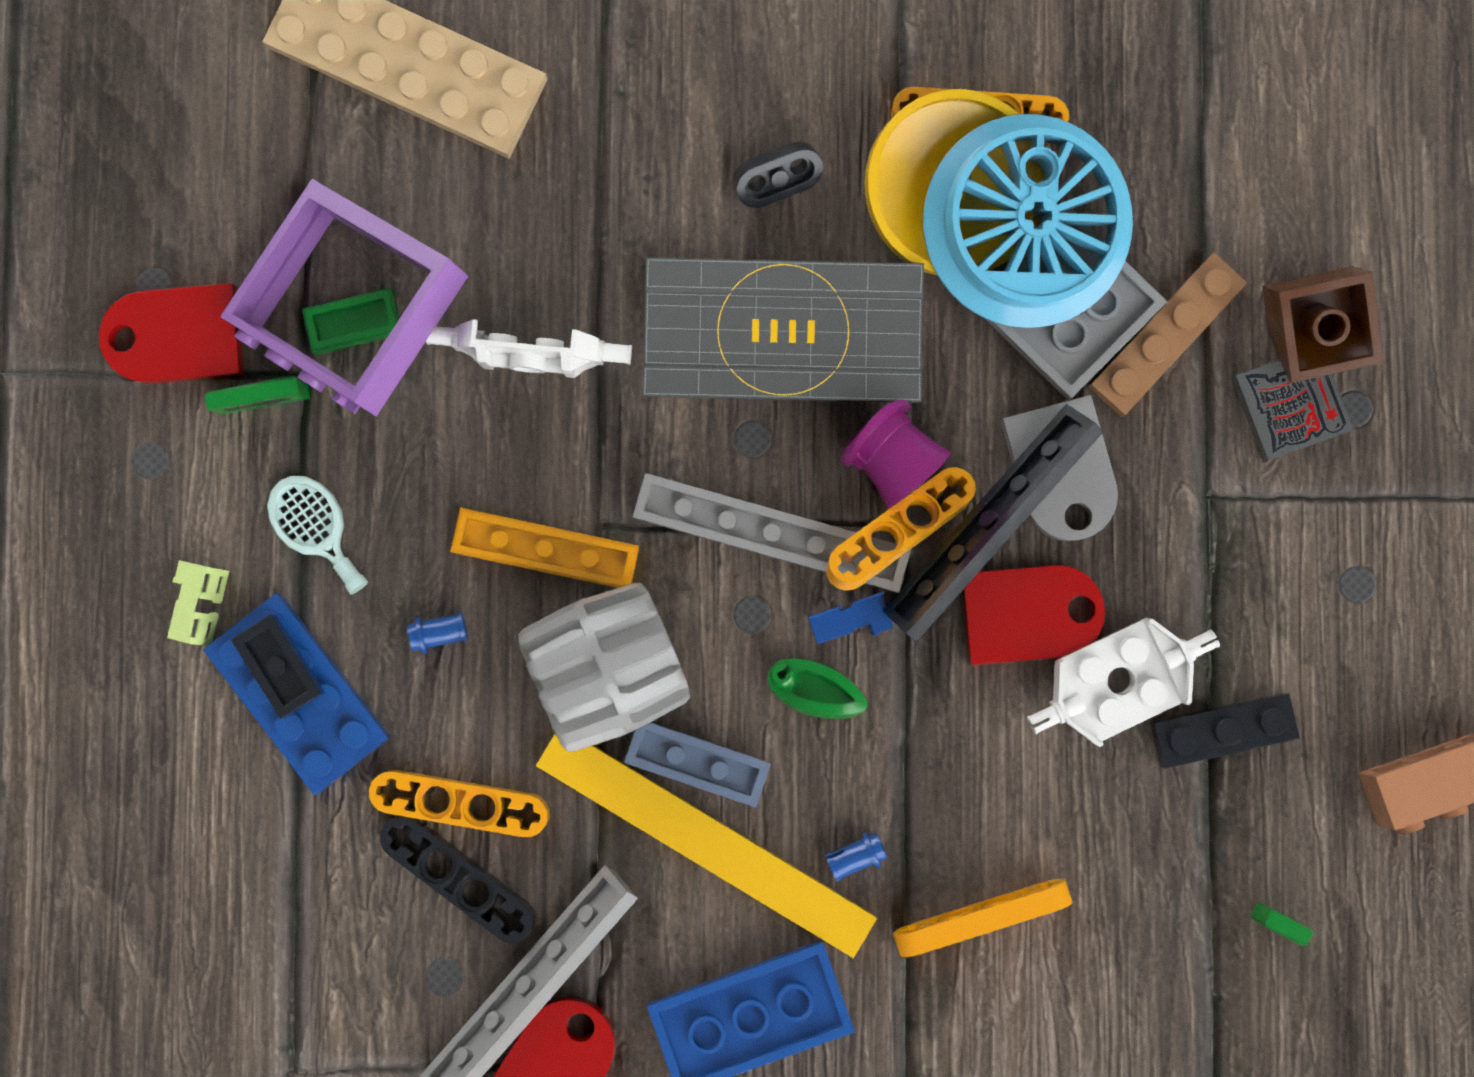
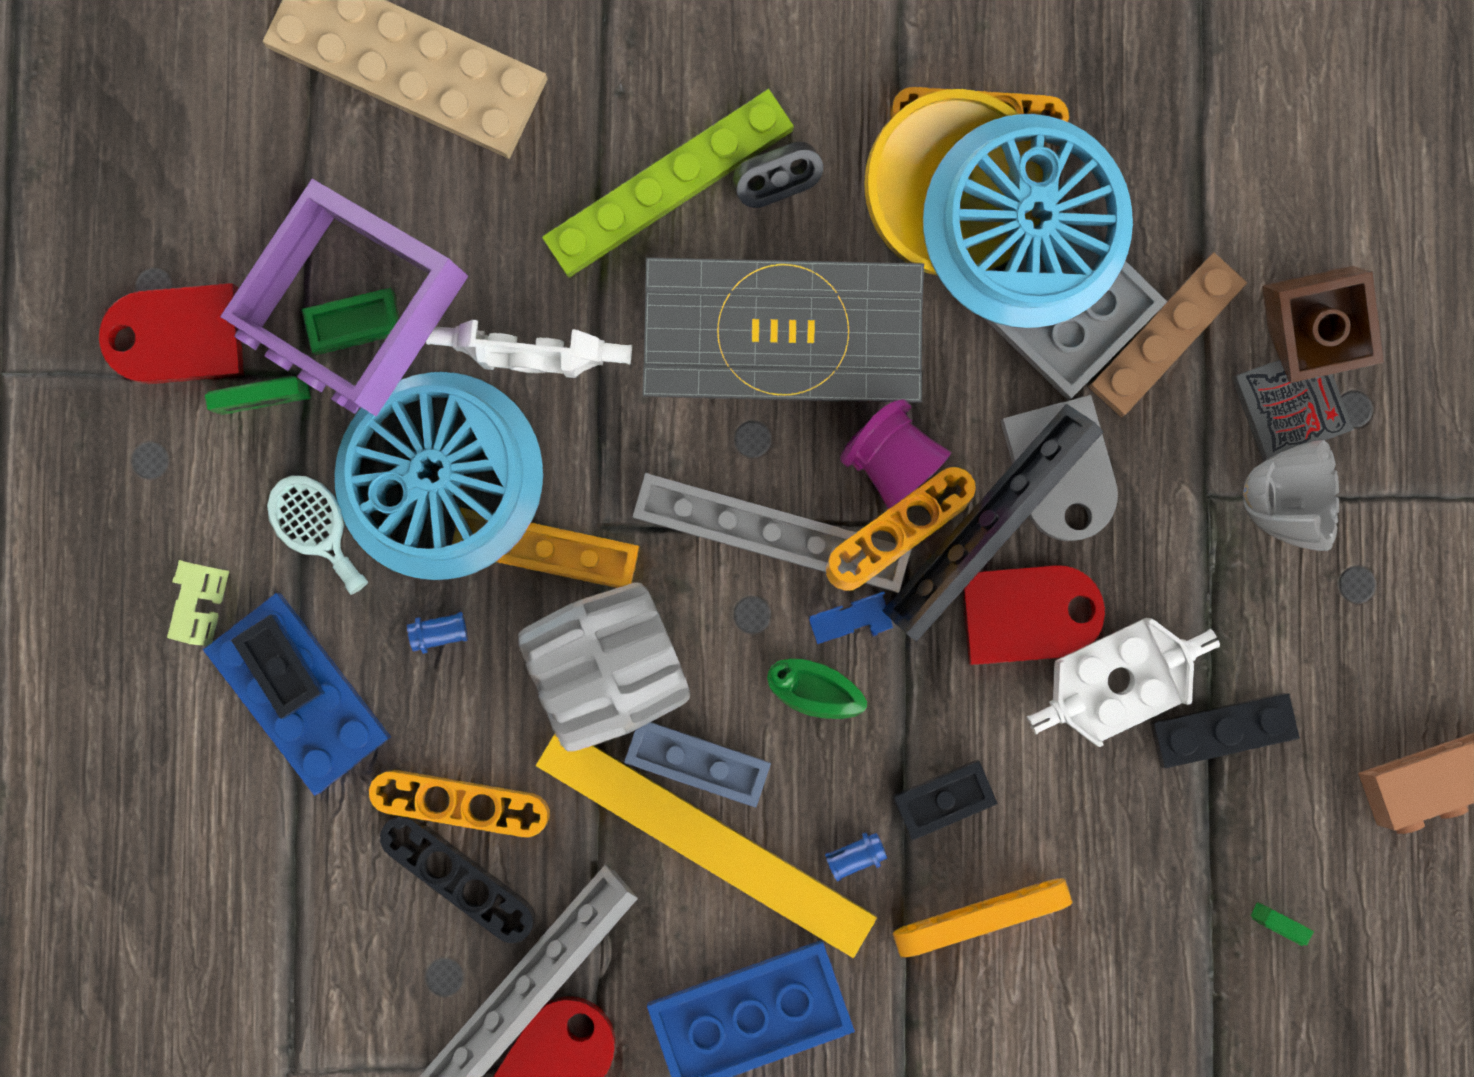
none -> medium azure piece [335,372,543,580]
none -> lime plate [542,89,794,278]
none -> black plate [893,760,998,841]
none -> light grey hair [1243,440,1339,551]

